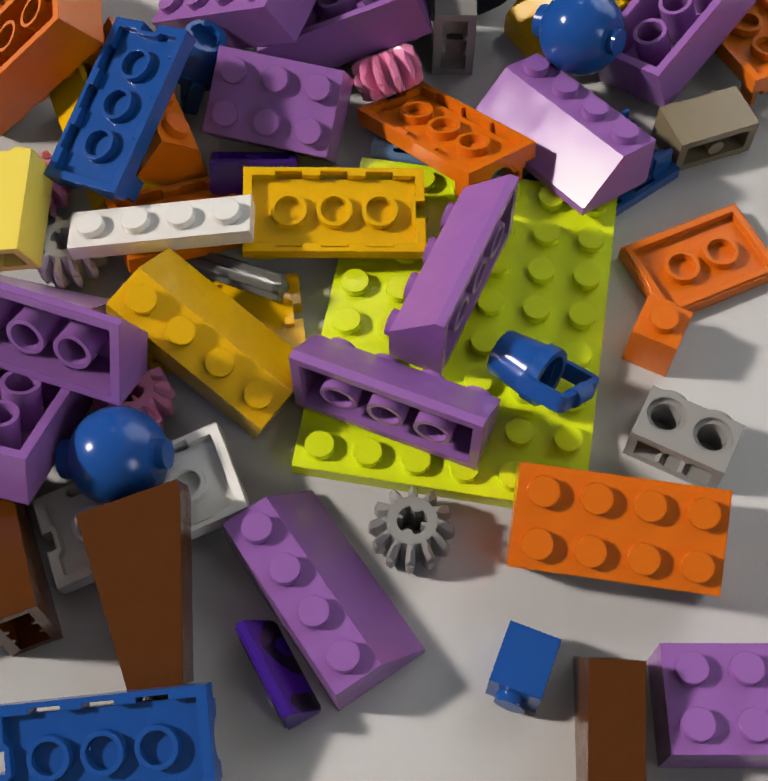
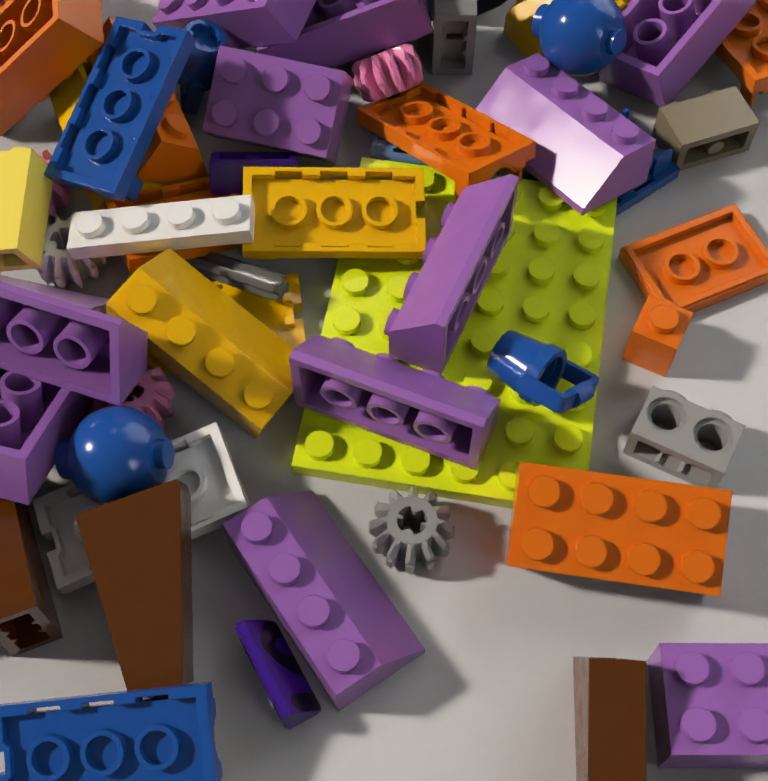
blue brick [485,620,562,714] -> none

